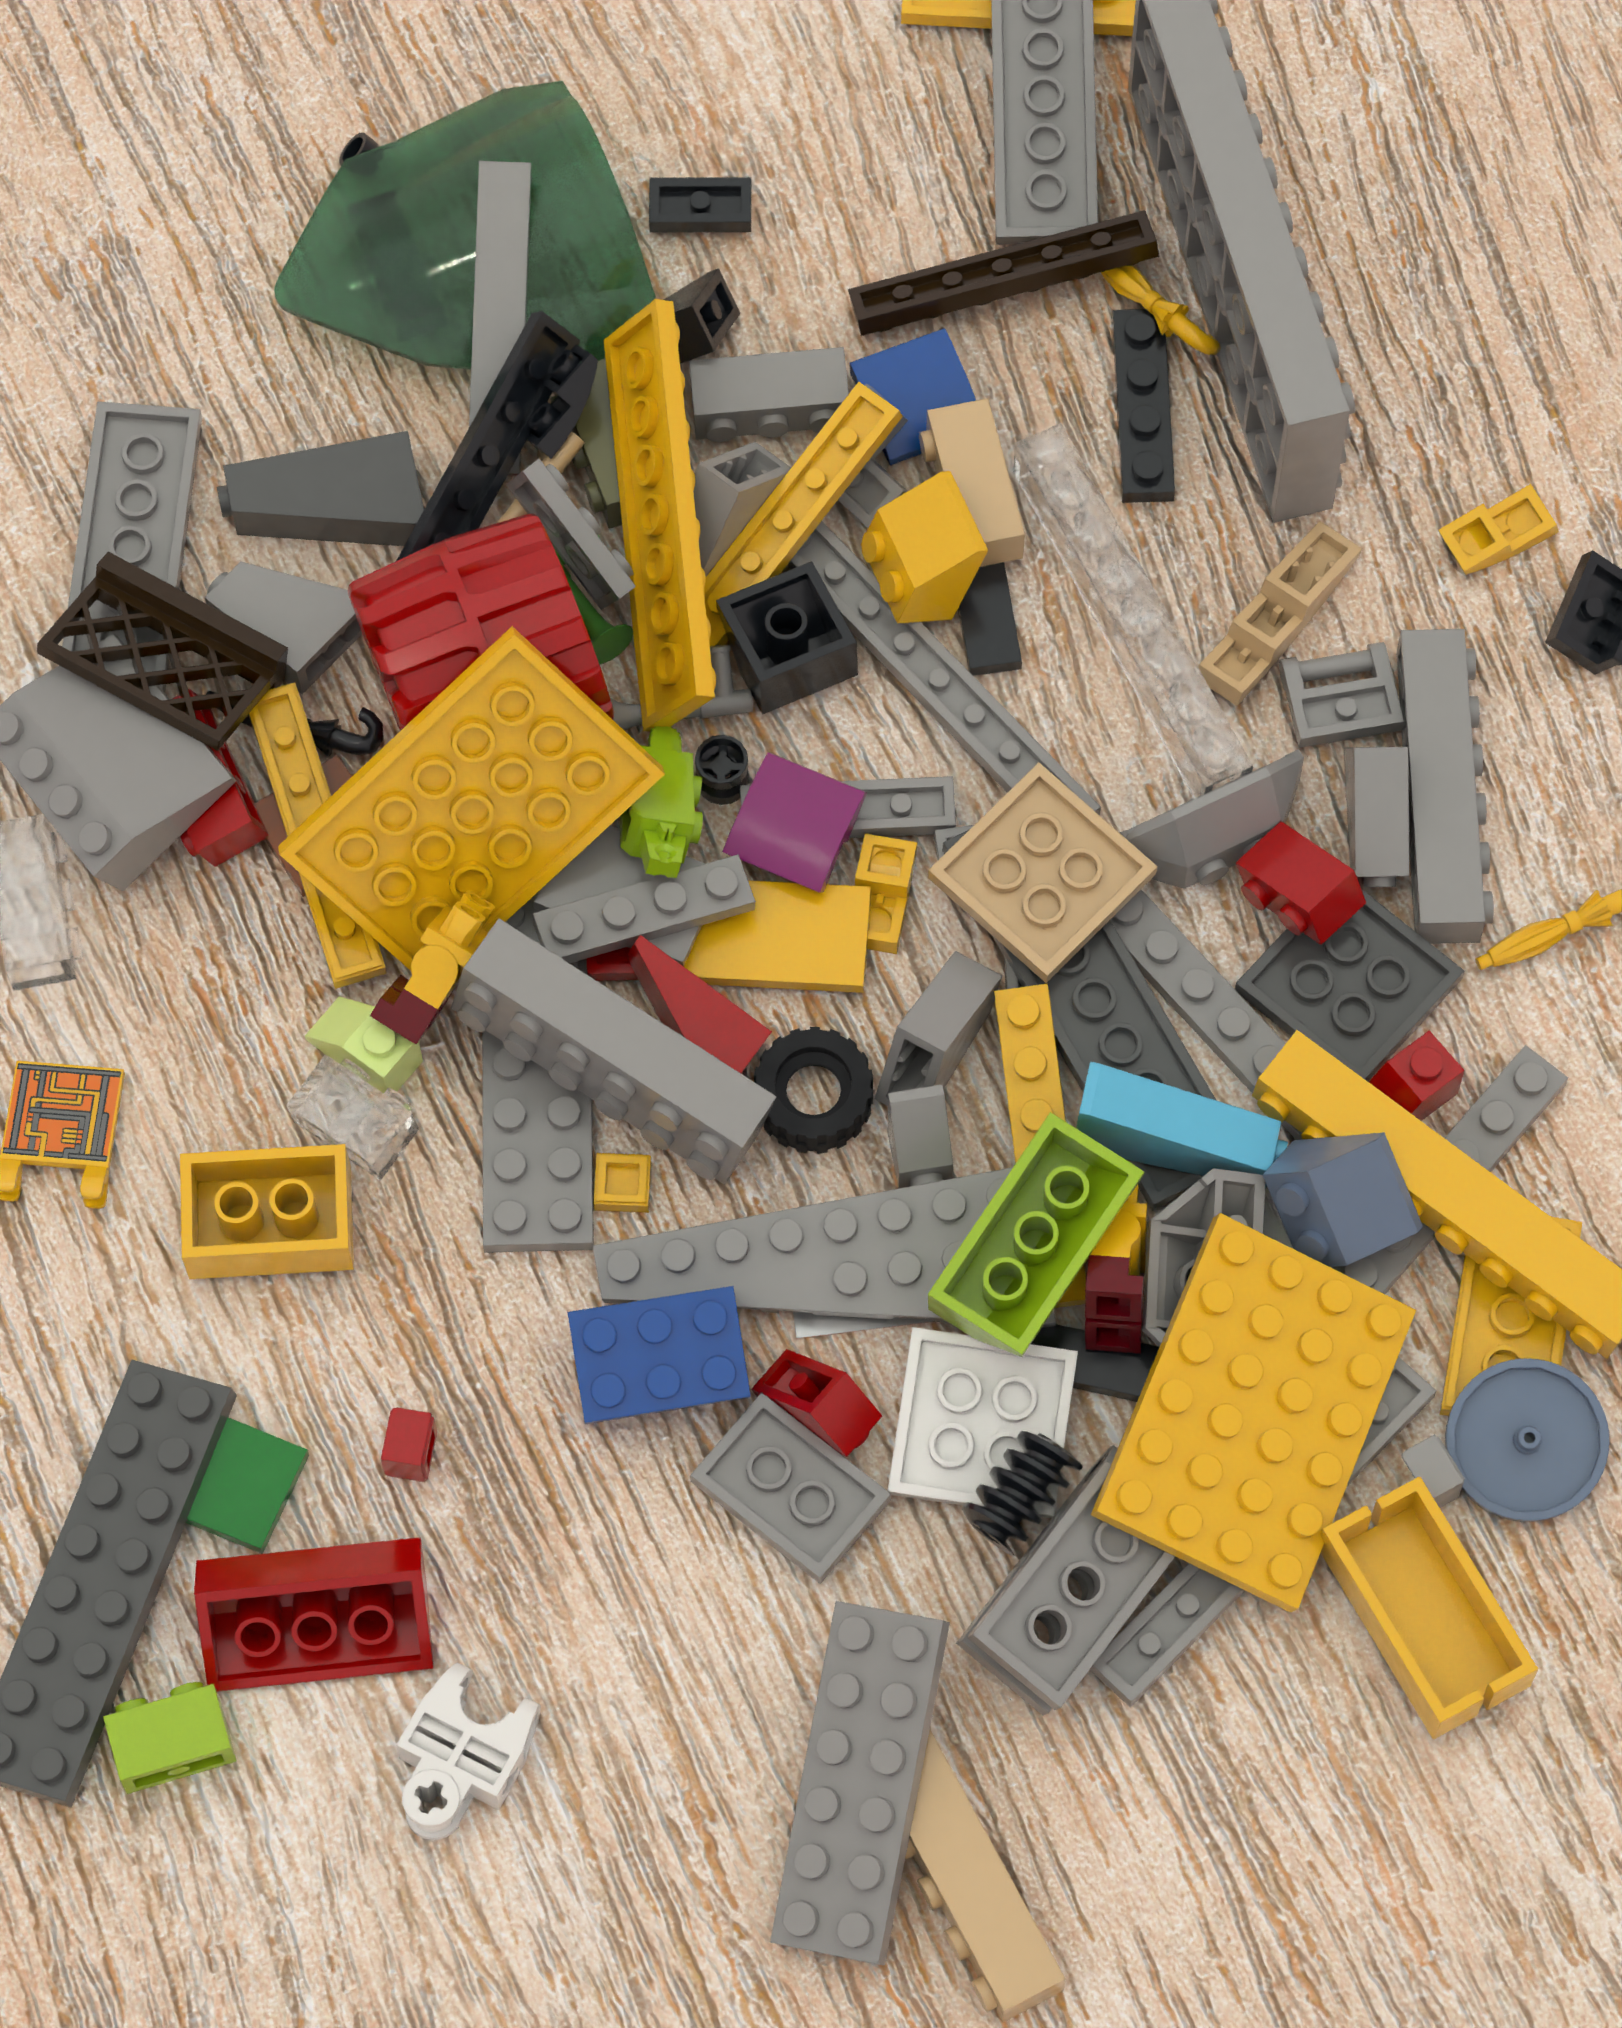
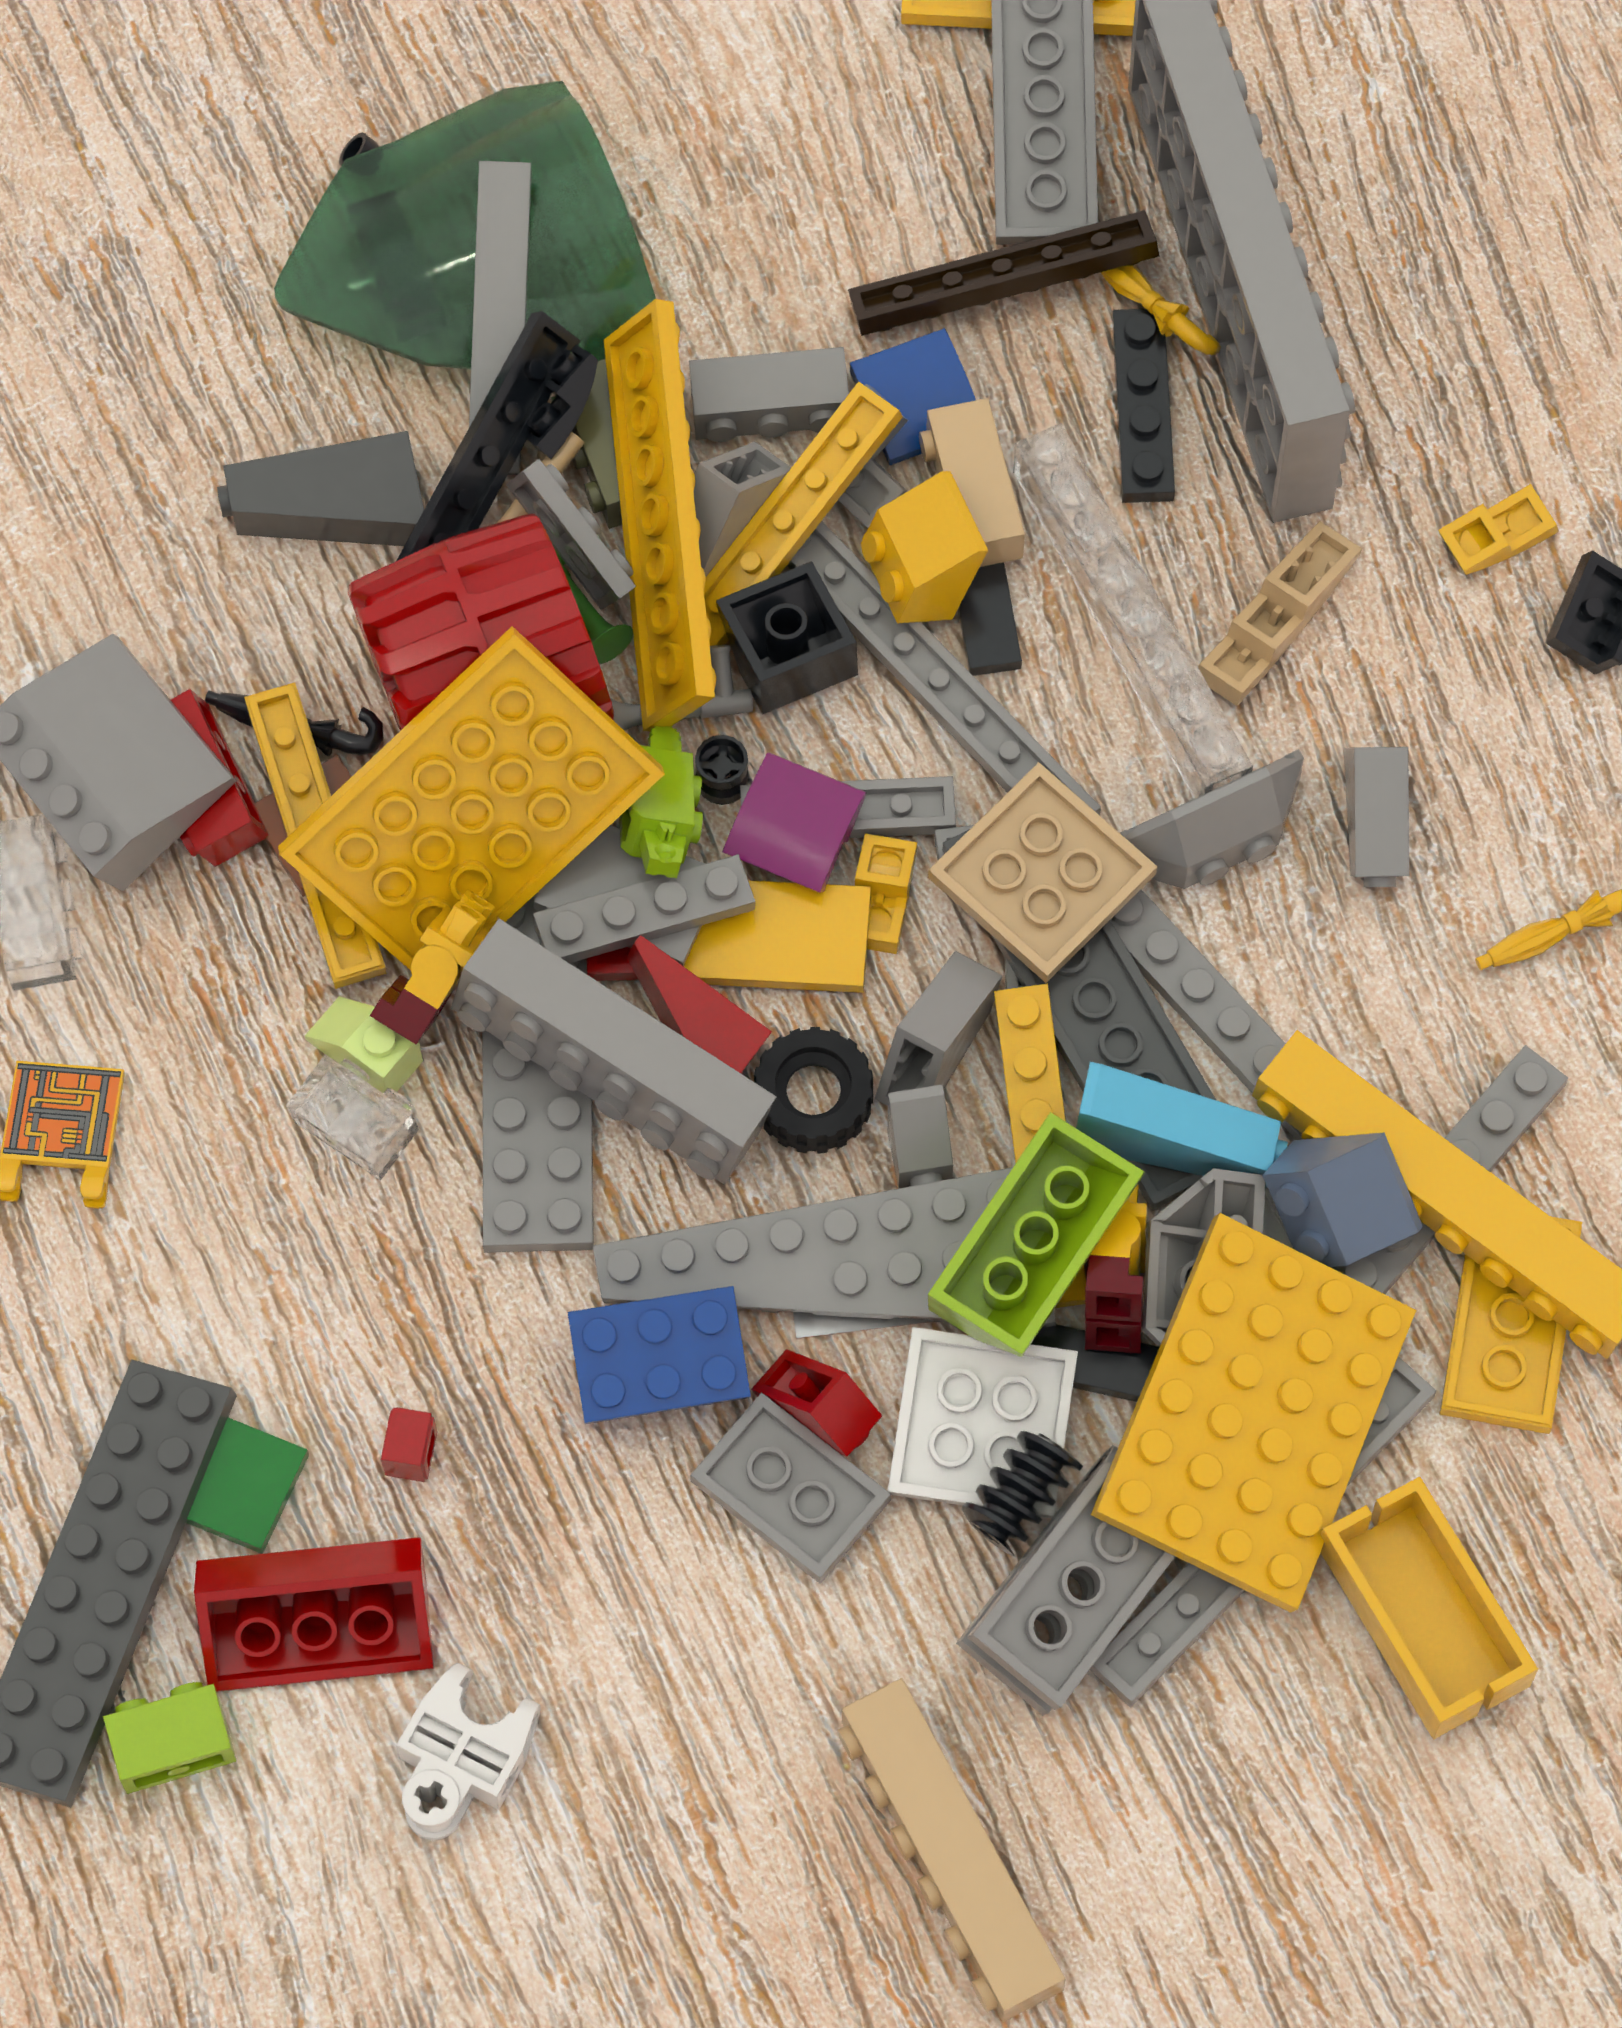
dark brown fence [37,551,288,751] -> none
light grey plate [62,401,202,693] -> none
yellow brick [180,1144,354,1279] -> none
light grey slope [205,562,362,694] -> none
yellow tile [593,1153,652,1213] -> none
black plate [649,177,752,232] -> none
black slope [664,268,740,364] -> none
light grey plate [770,1601,950,1965] -> none
red brick [1235,821,1366,945] -> none
dark grey plate [1235,889,1465,1082] -> none
light grey plate [1279,642,1404,748] -> none
red slope [1369,1030,1465,1121] -> none
light grey brick [1396,629,1494,944] -> none
light grey slope [1402,1435,1465,1508] -> none
sand blue piece [1445,1358,1610,1522] -> none

